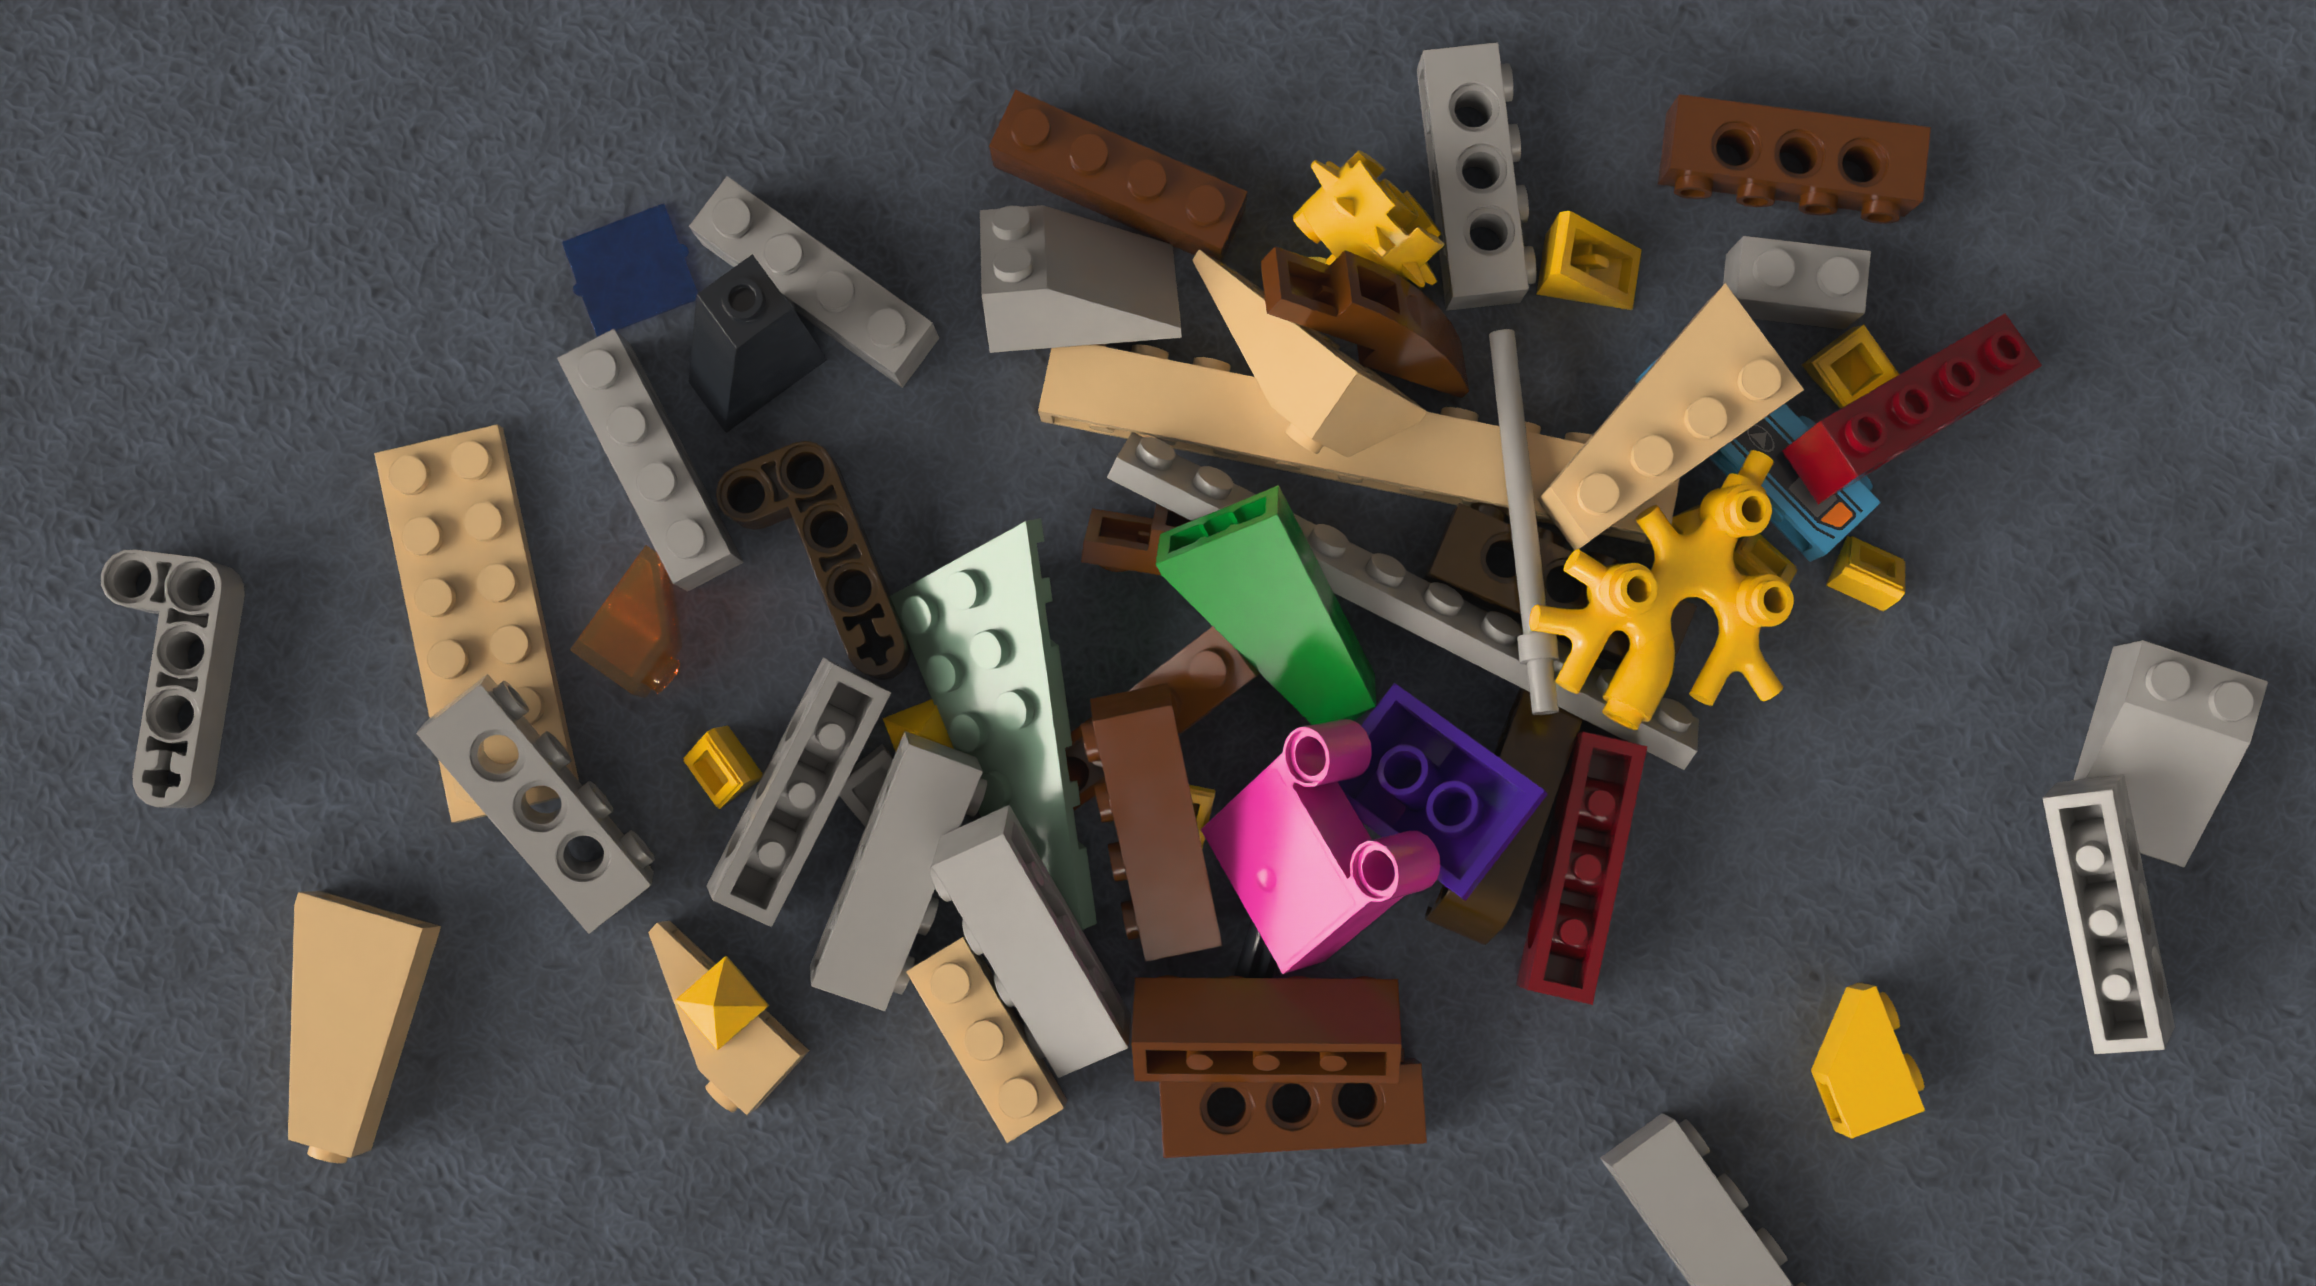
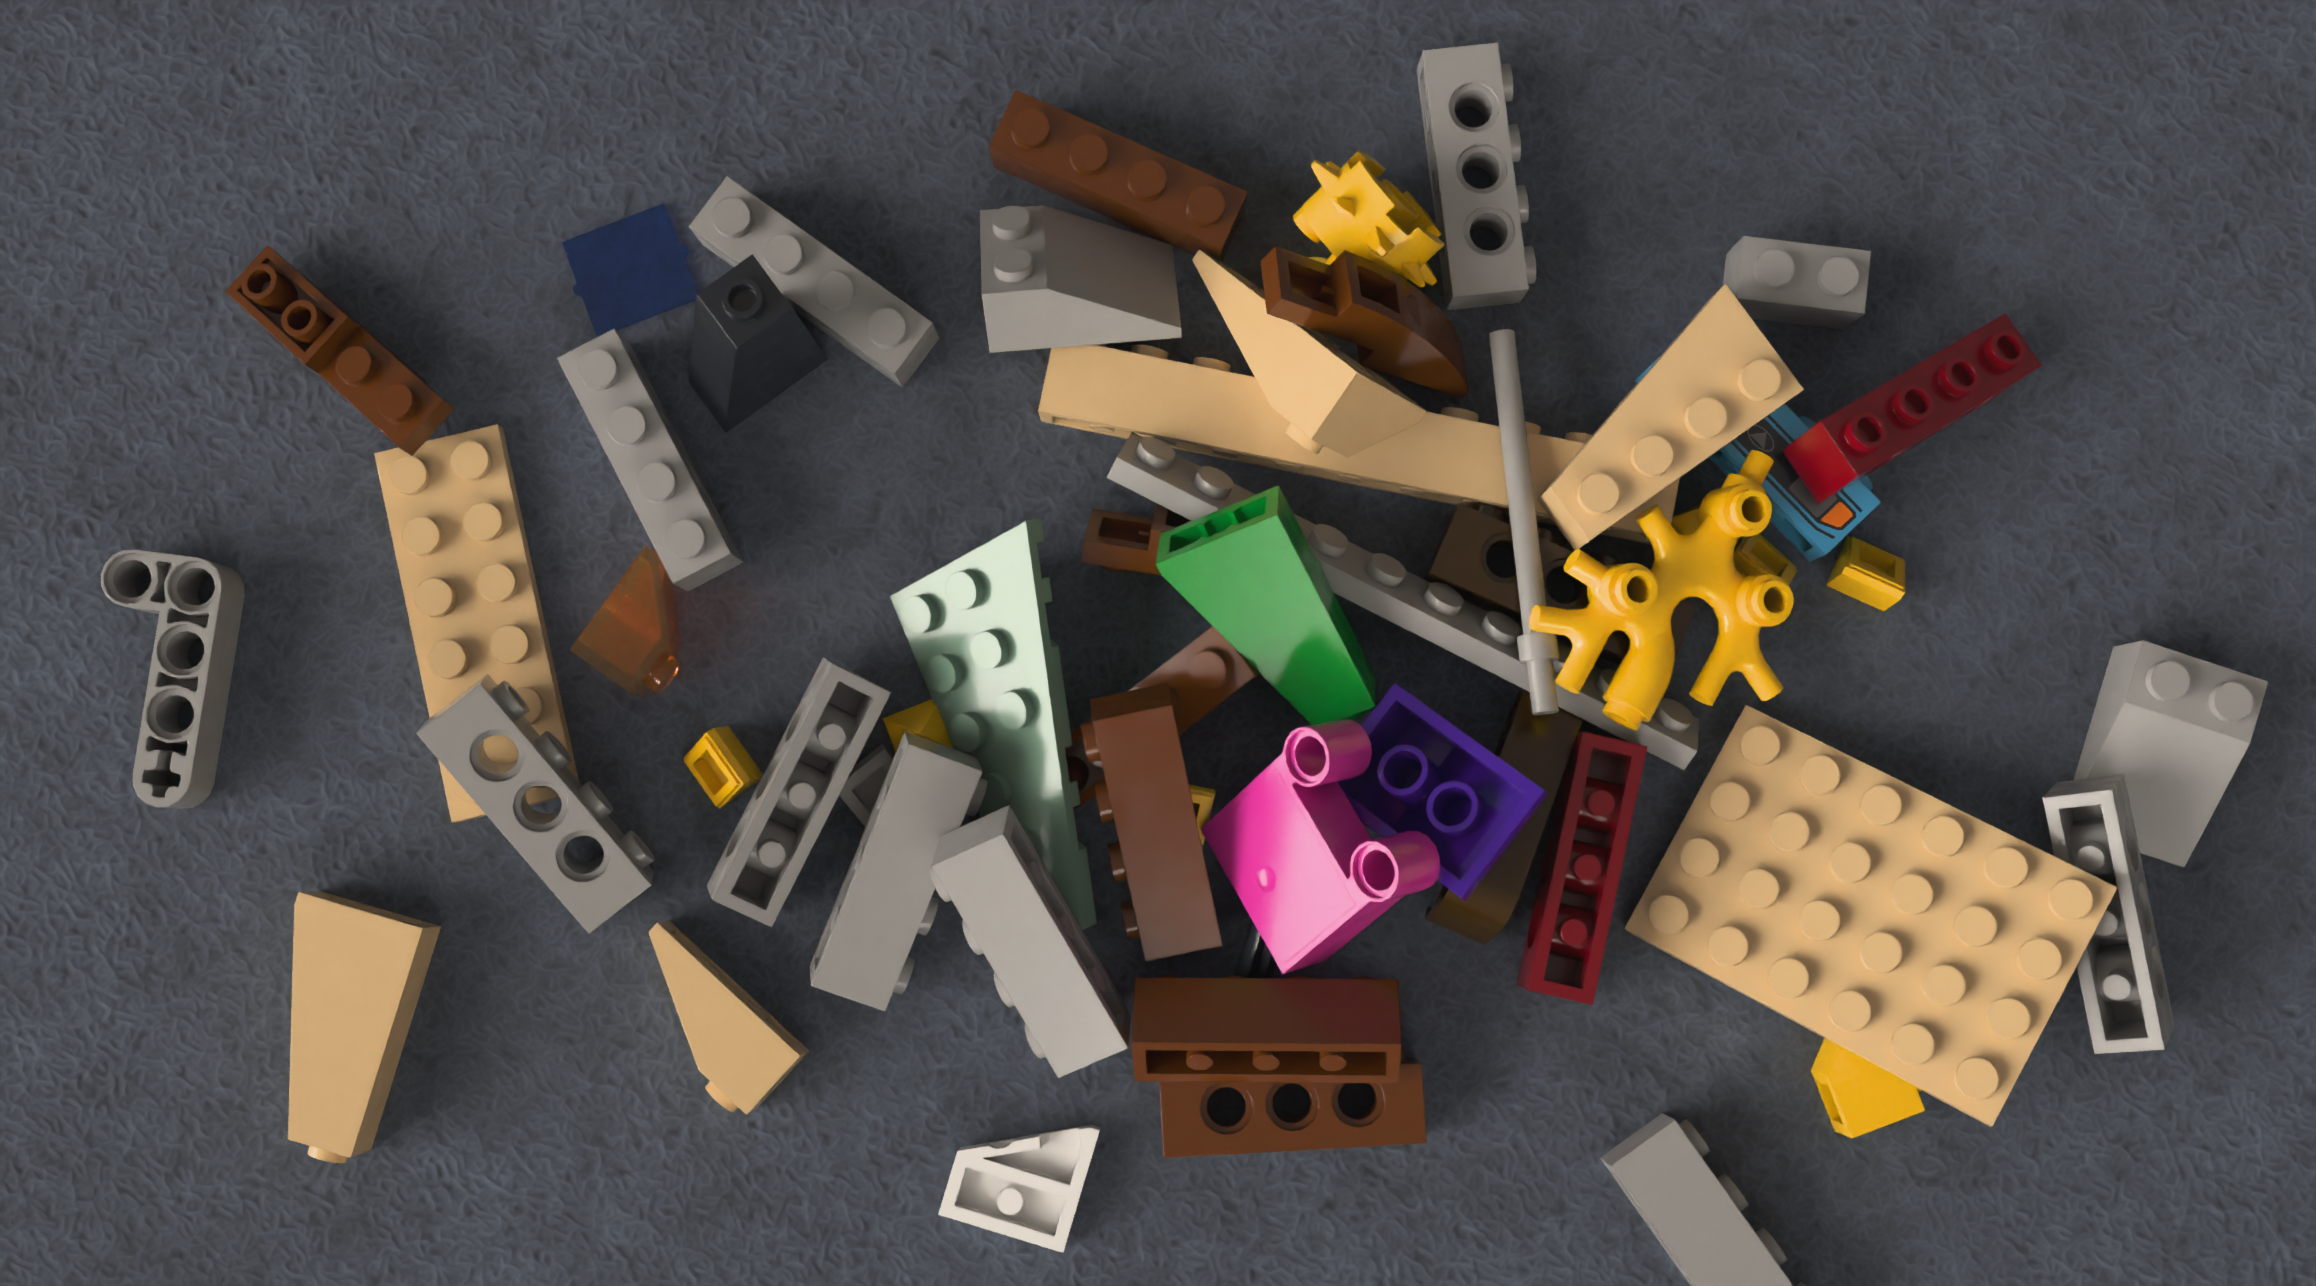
yellow slope [675,956,769,1050] -> none
dark brown beam [716,441,911,680] -> none
tan brick [906,936,1067,1143] -> none
yellow slope [1536,211,1642,310] -> none
reddish brown brick [1658,94,1931,224] -> none
yellow slope [1802,325,1900,408] -> none
none -> reddish brown slope [225,245,455,456]
none -> white wing [938,1125,1100,1253]
none -> tan plate [1625,705,2118,1127]

